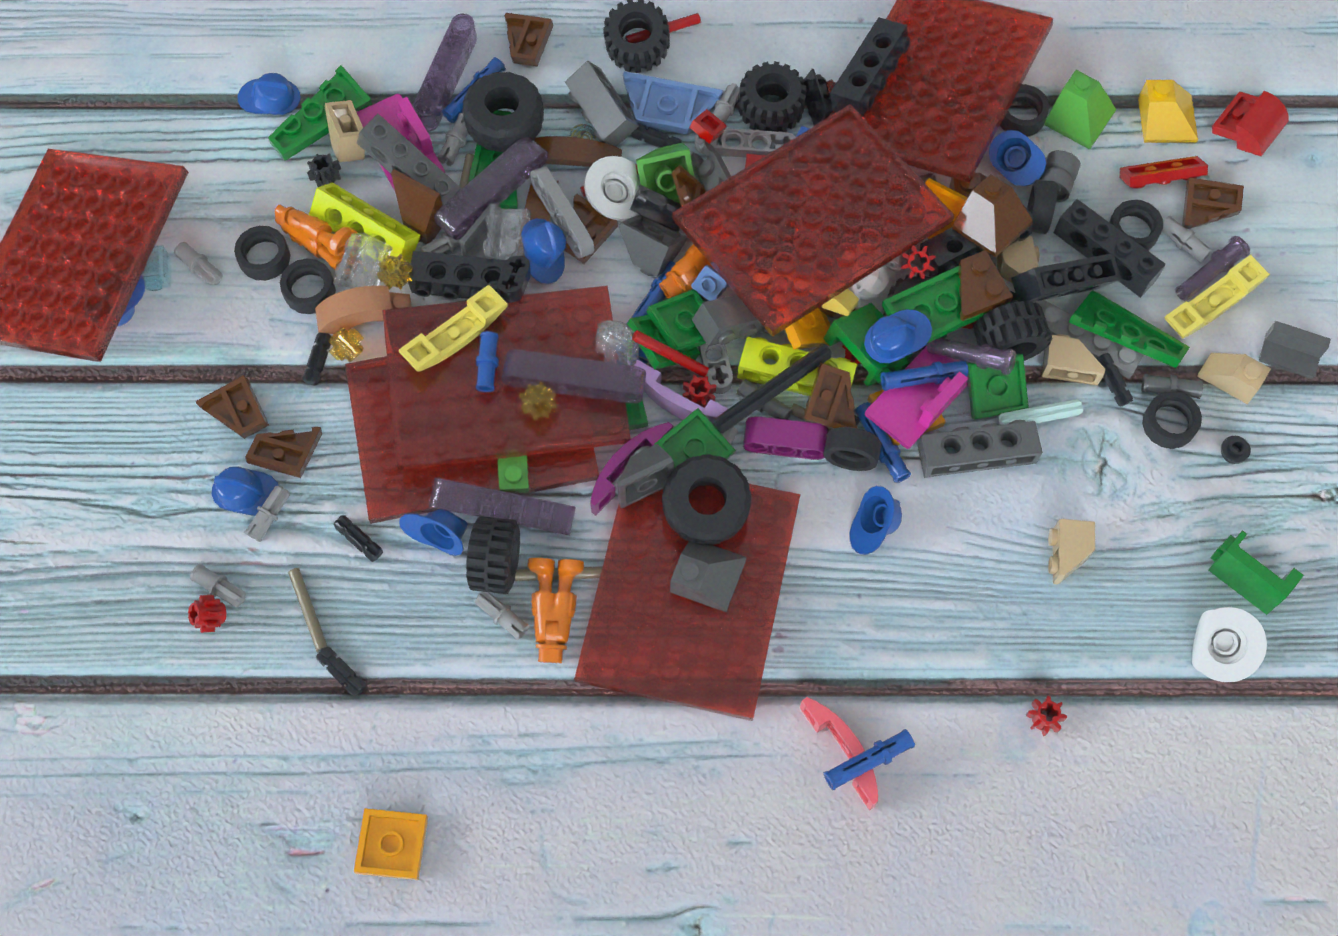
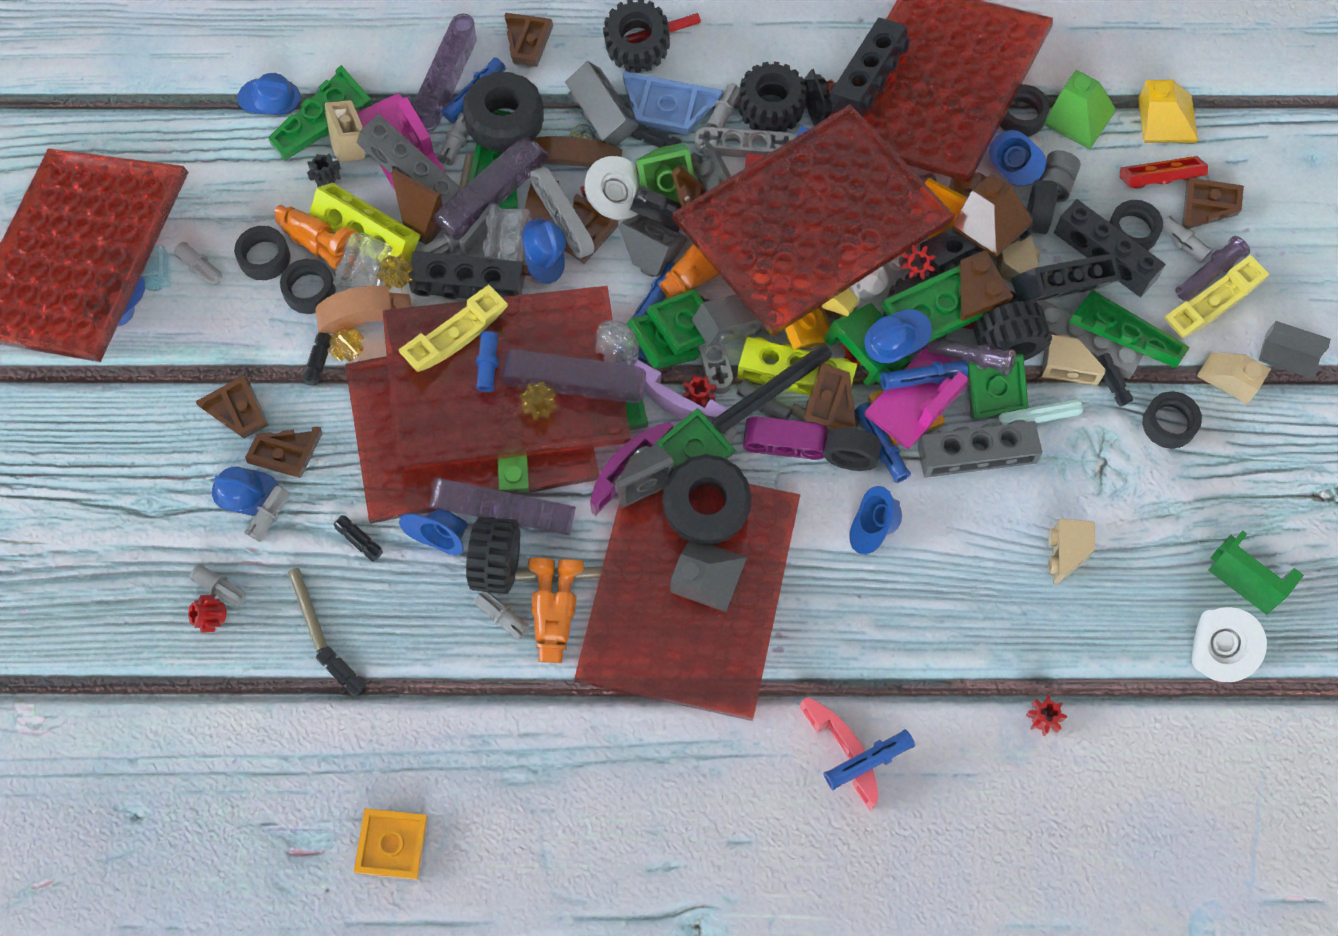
black beam [497,256,531,303] -> none
red bar [632,330,709,377] -> none
red plate [689,109,727,144] -> none
medium blue bracket [691,265,737,301] -> none
dark grey pin [1141,374,1203,399] -> none
red brick [1212,91,1289,156] -> none
black plate [1221,436,1251,464] -> none

